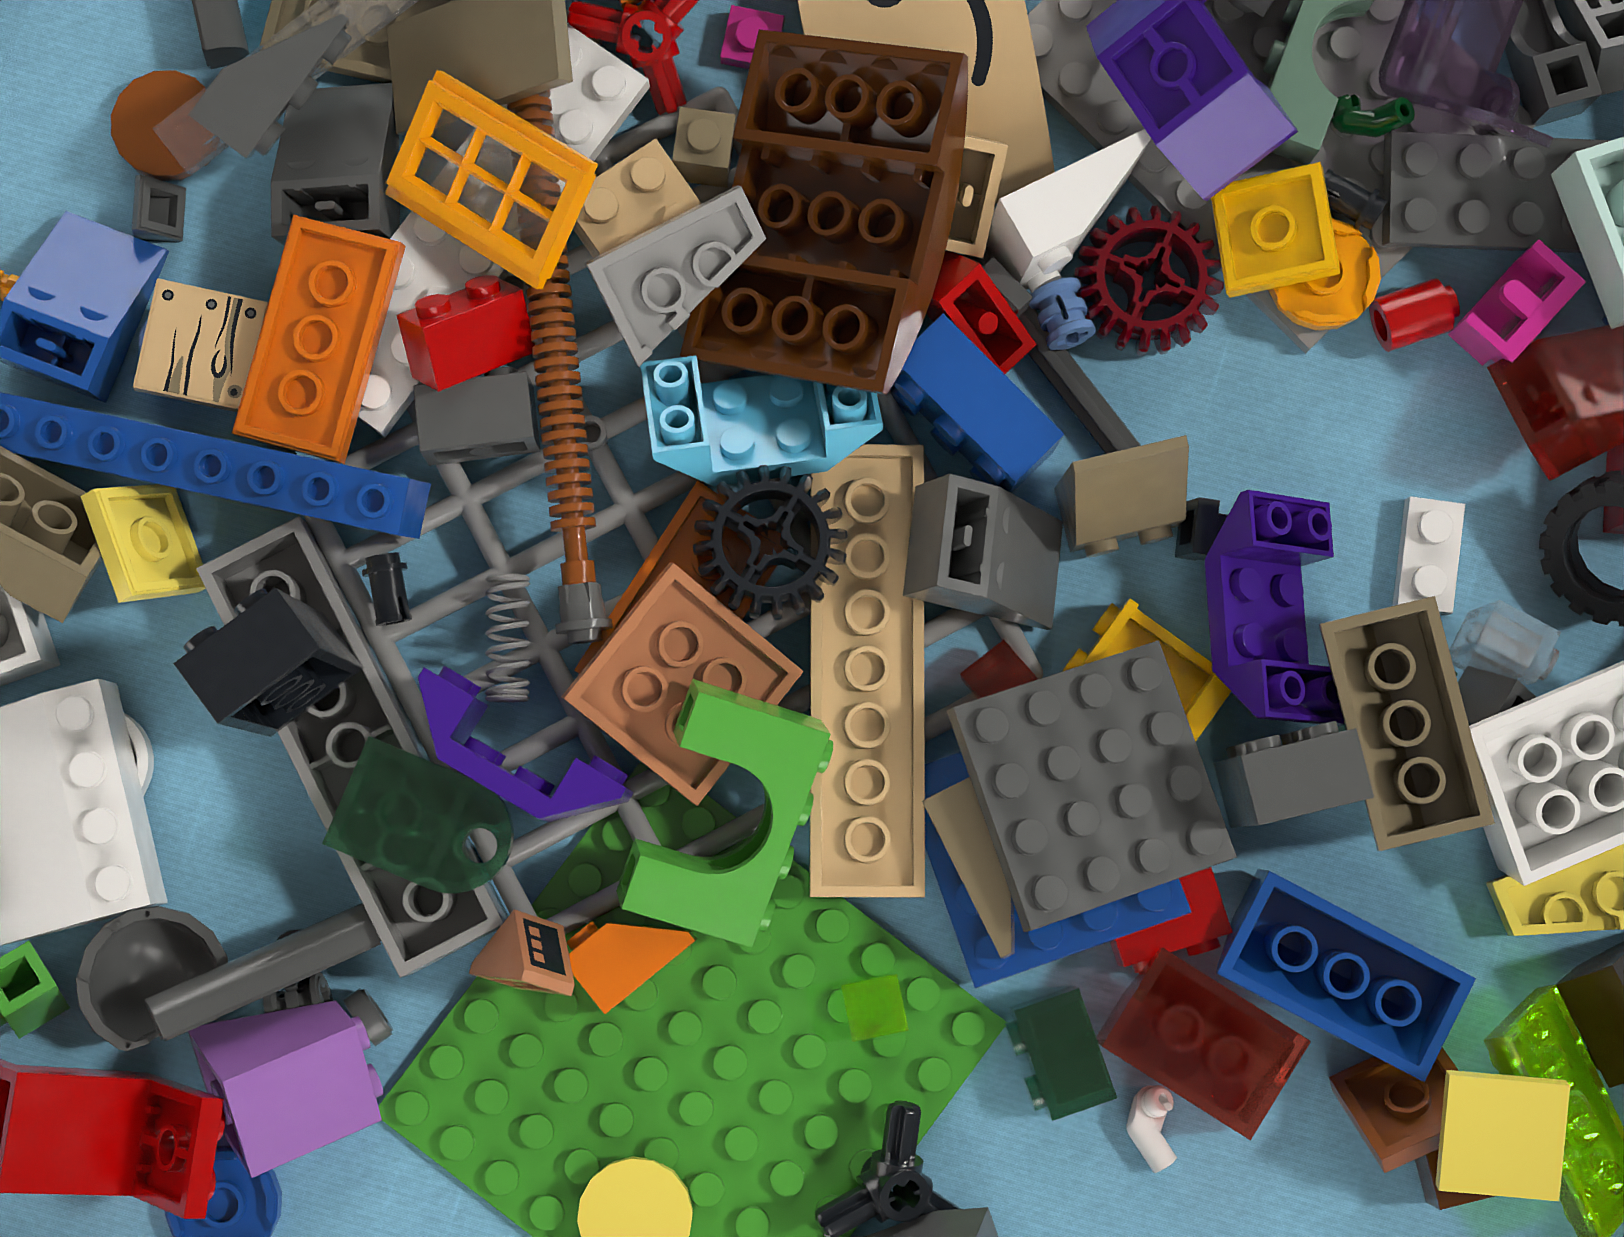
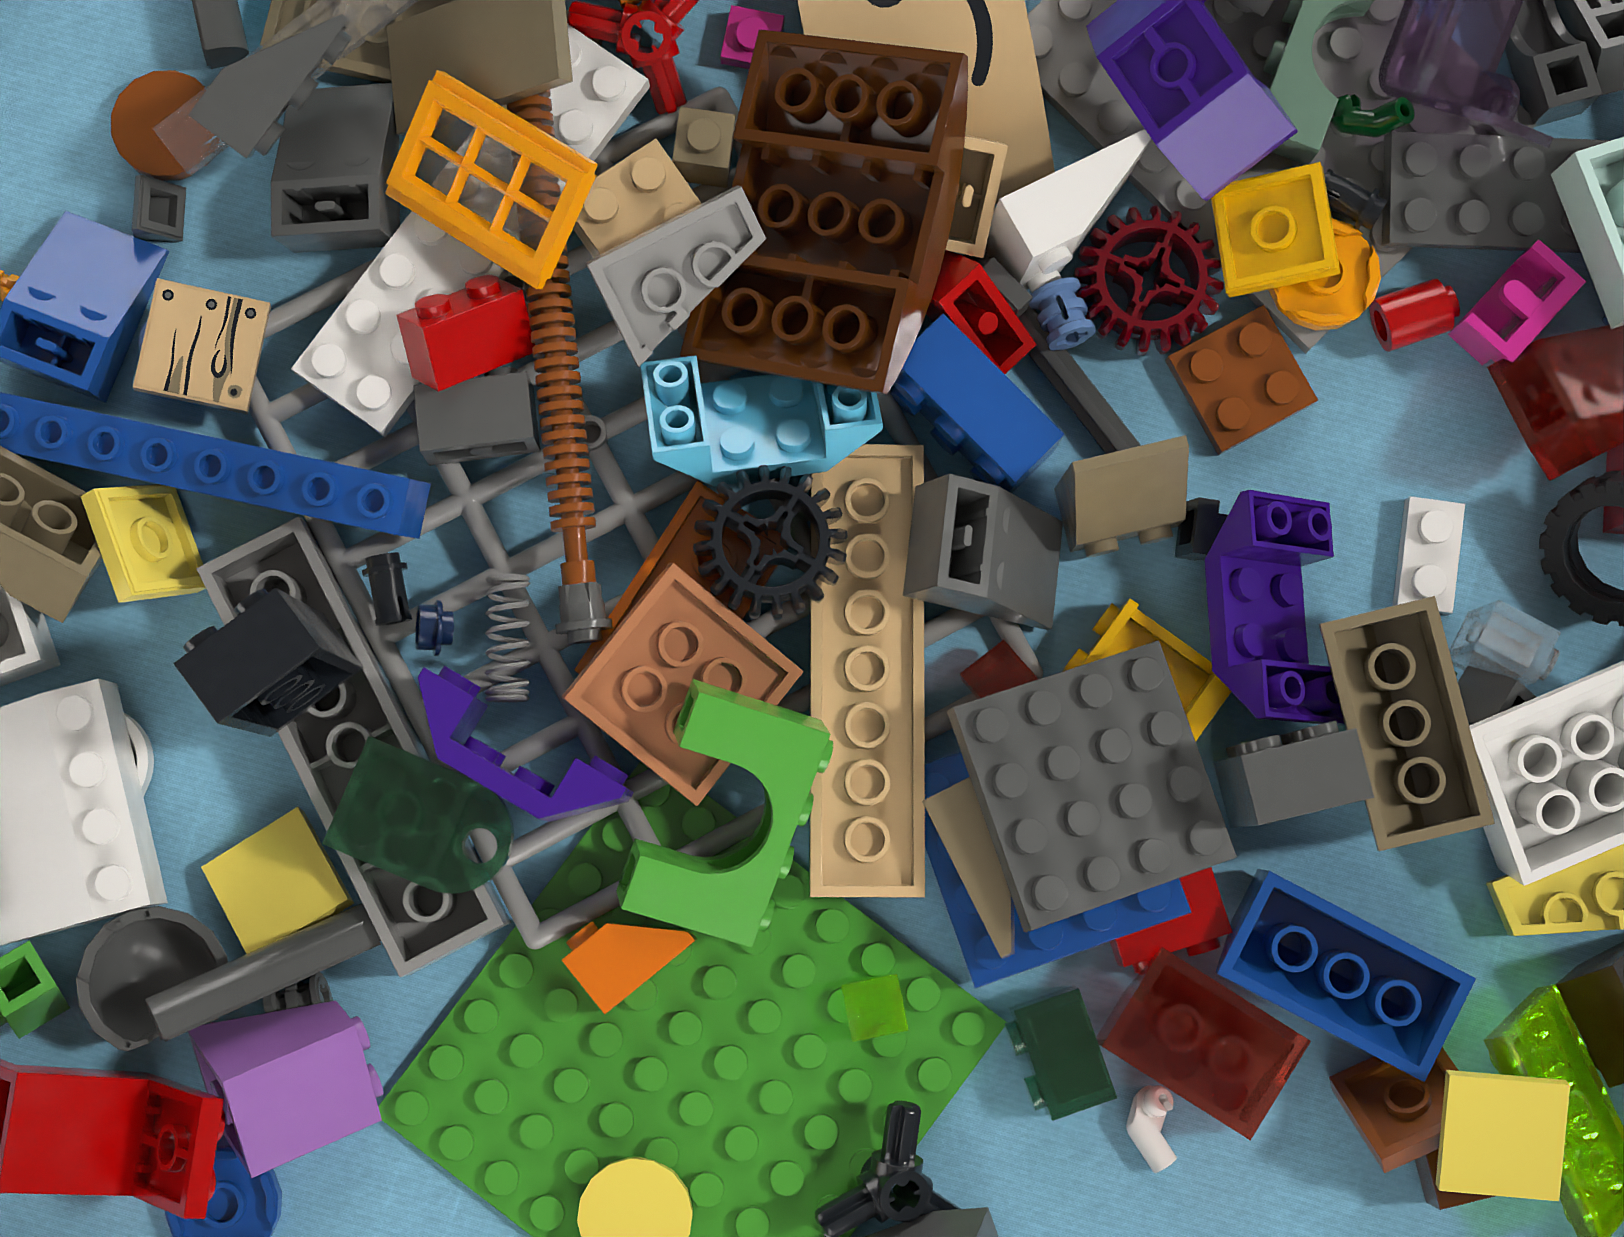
orange tile [232,215,406,464] -> none
dark grey tile [343,988,393,1046] -> none
nougat slope [469,909,575,996] -> none
none -> light yellow tile [201,807,354,954]
none -> dark blue plate [415,600,454,656]
none -> dark orange plate [1165,305,1318,456]

